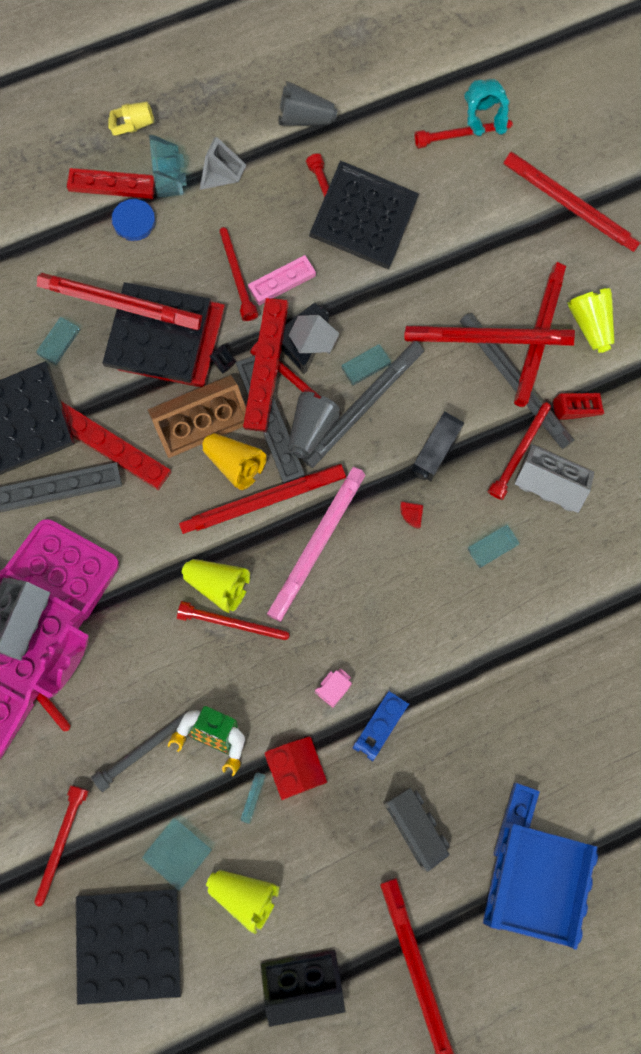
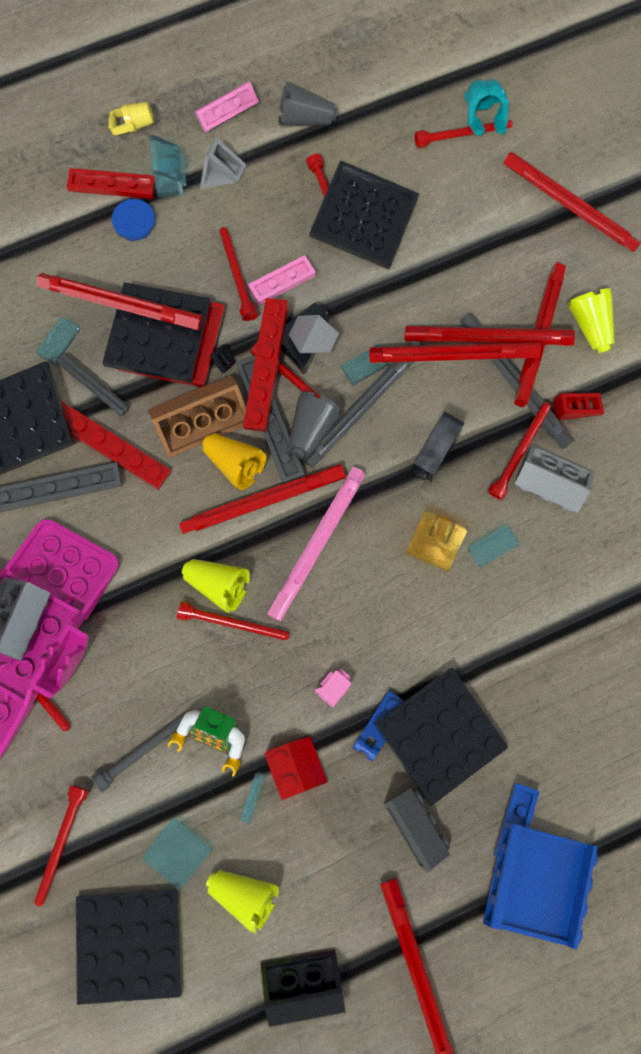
red tile [400,502,423,529] -> none
none -> dark grey axle [57,354,129,416]
none -> bright pink plate [194,82,259,132]
none -> red piece [369,342,541,363]
none -> black plate [374,667,509,806]
none -> clear yellow plate [406,510,468,572]

